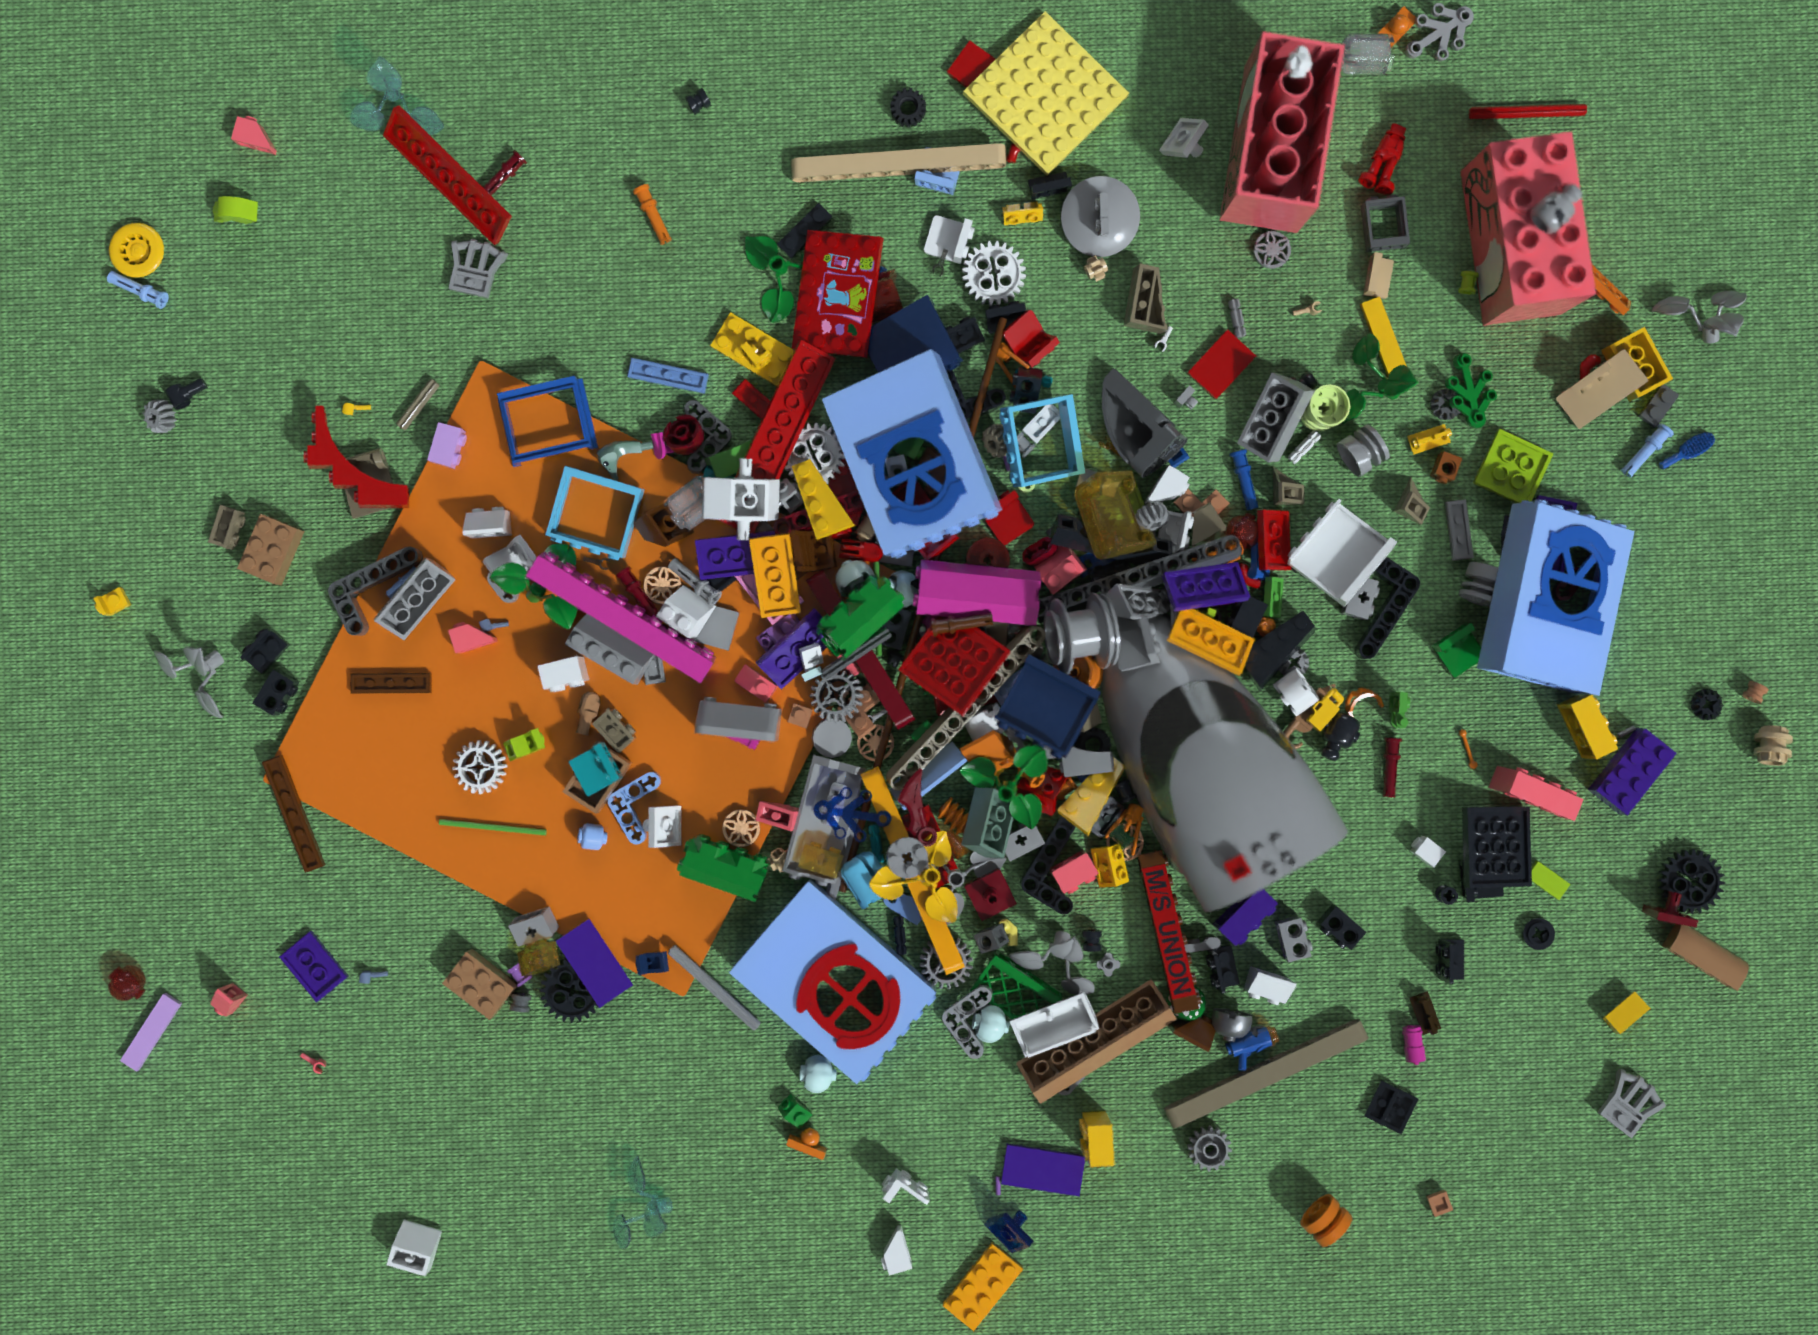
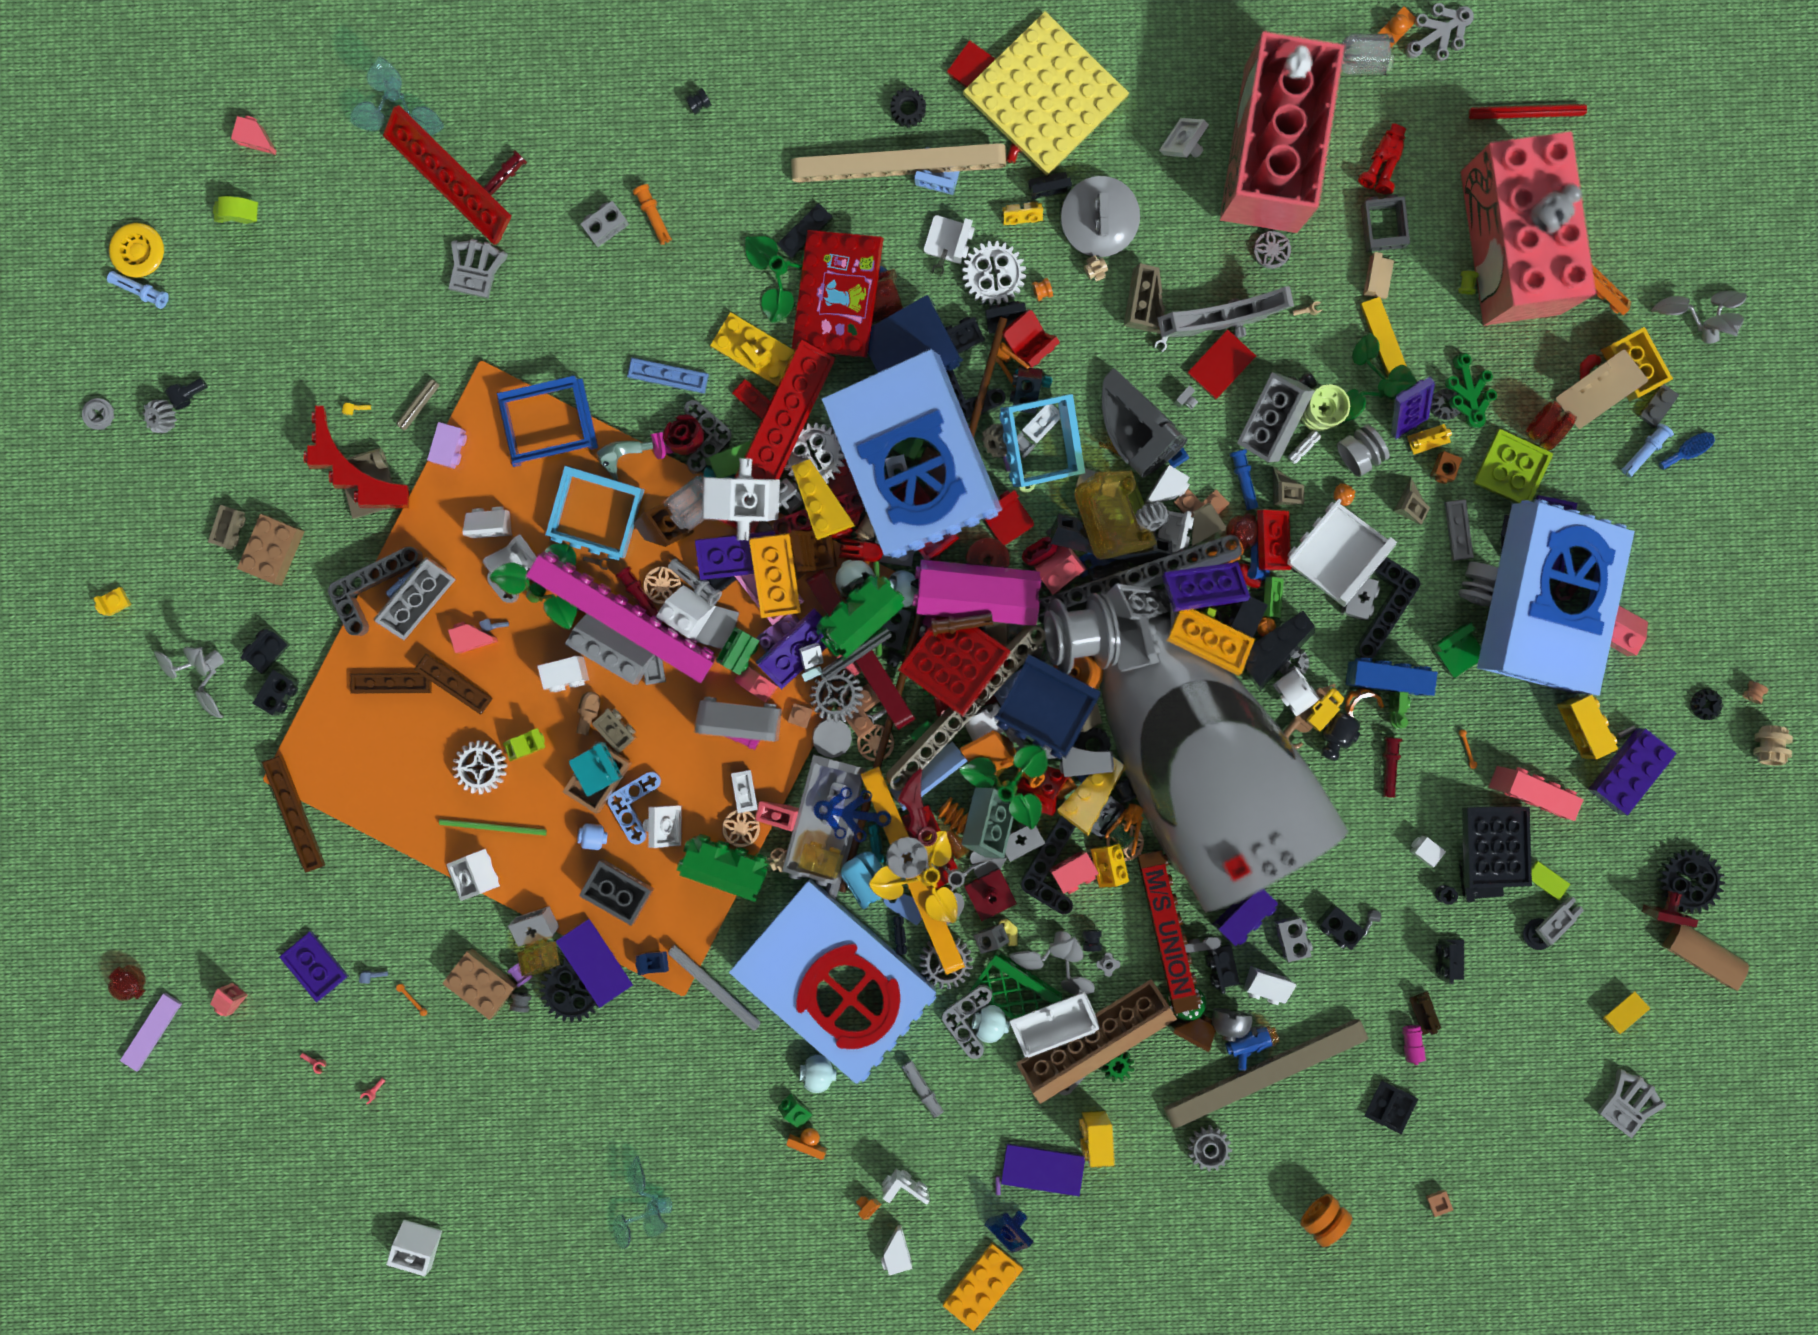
none -> light grey gear [82,398,115,430]
none -> coral hand [360,1078,386,1104]
none -> orange hinge [396,984,427,1016]
none -> reddish brown tile [414,654,493,715]
none -> white slope [446,849,500,901]
none -> dark grey brick [579,859,654,926]
none -> light grey brick [581,201,629,248]
none -> green brick [716,627,759,675]
none -> white plate [731,770,758,813]
none -> orange tile [856,1196,882,1220]
none -> light grey pin [901,1060,944,1118]
none -> orange wheel [1032,278,1053,301]
none -> green gear [1101,1052,1134,1083]
none -> light grey arch [1158,286,1294,337]
none -> orange piece [1333,483,1355,506]
none -> blue brick [1345,658,1438,696]
none -> dark grey hand [1364,910,1381,937]
none -> dark purple plate [1391,377,1435,440]
none -> clear red wheel [1525,400,1577,451]
none -> light grey hinge [1535,896,1583,946]
none -> coral slope [1610,606,1648,656]

